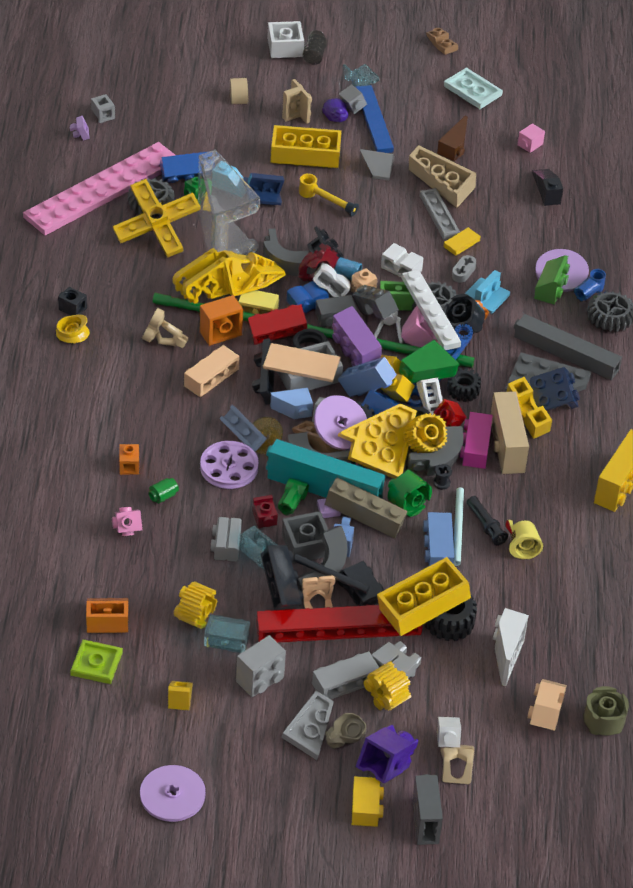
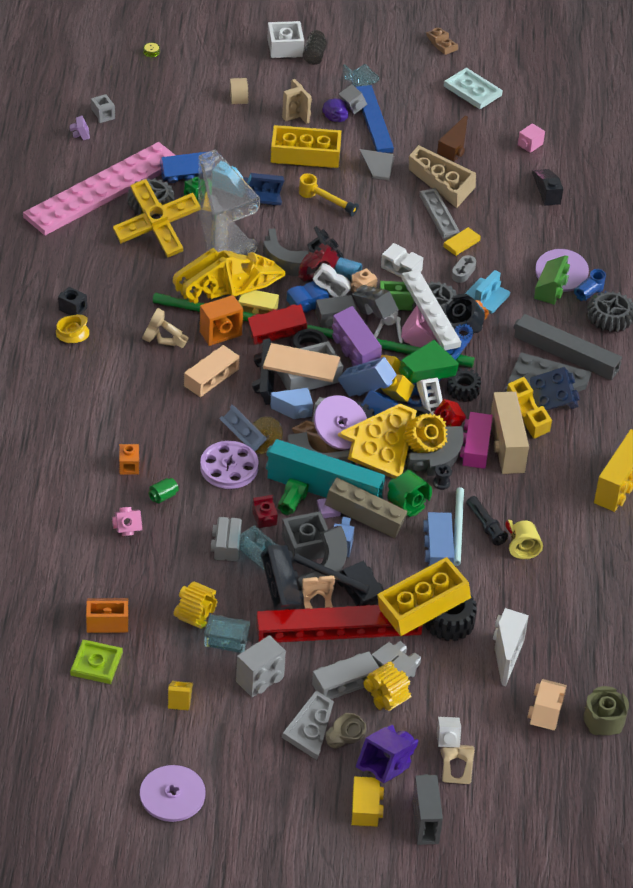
none -> tile [144,42,160,57]

